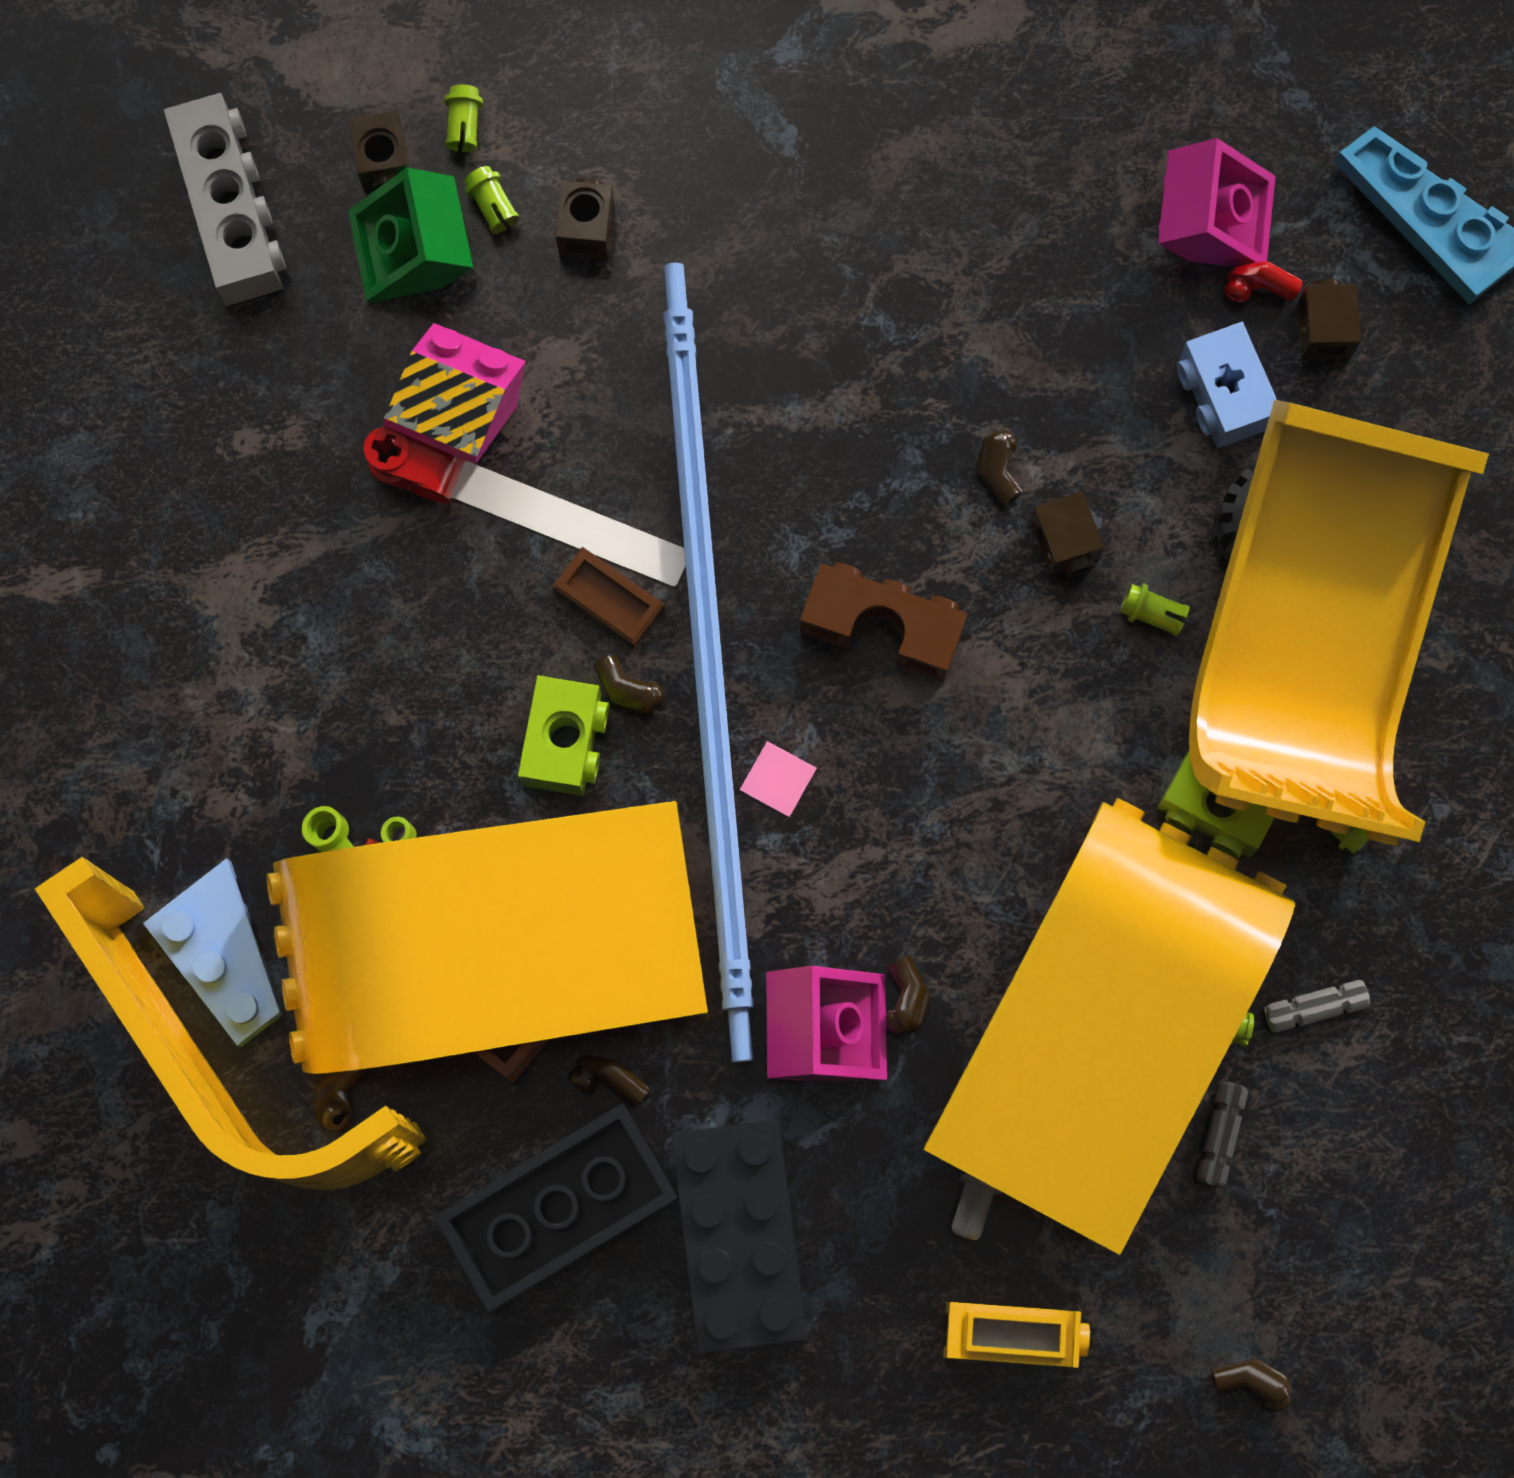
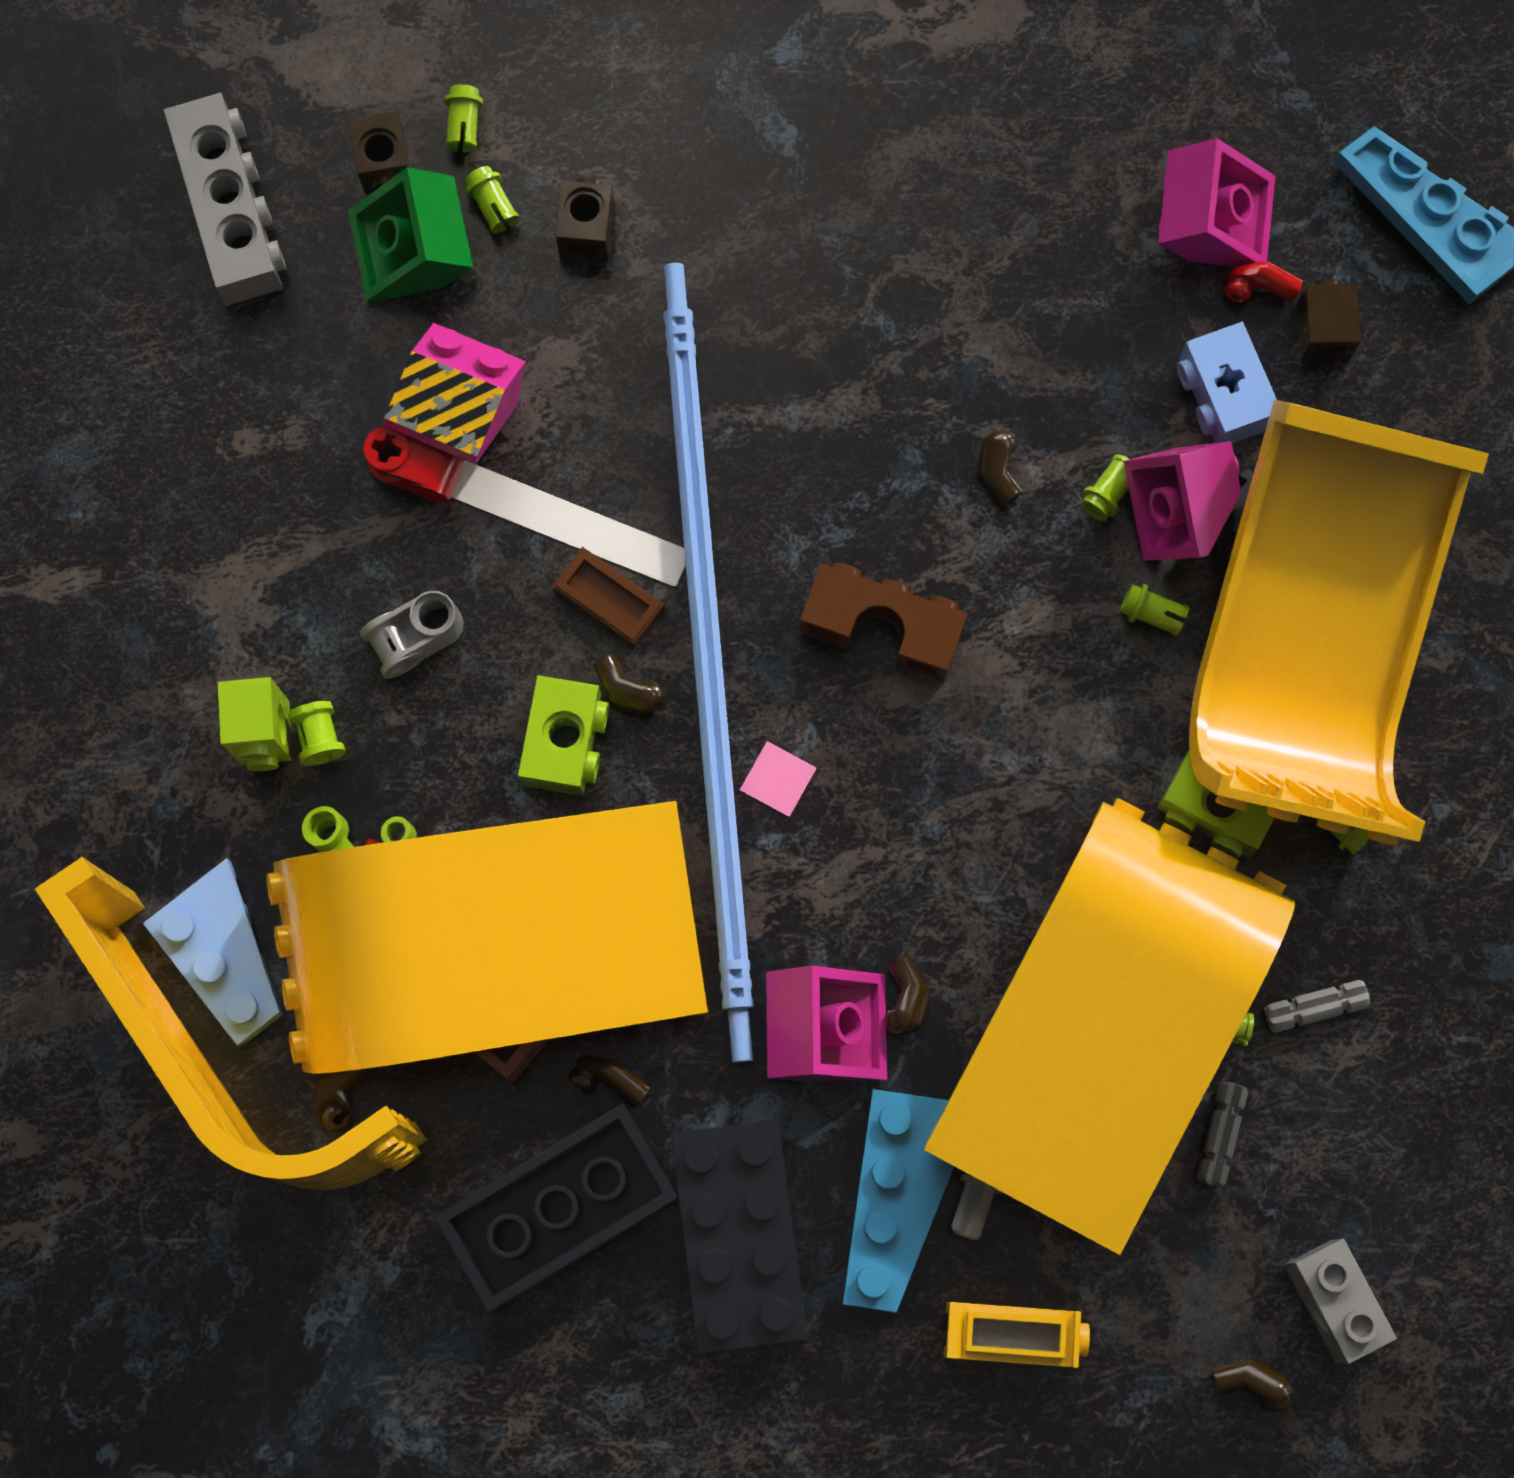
dark brown brick [1030,491,1104,578] -> none
none -> lime brick [218,677,293,771]
none -> lime bush [288,701,346,766]
none -> light grey piece [360,591,464,679]
none -> dark azure wing [842,1089,954,1312]
none -> lime pin [1081,454,1129,521]
none -> dark pink slope [1124,441,1241,561]
none -> light grey brick [1284,1238,1397,1364]

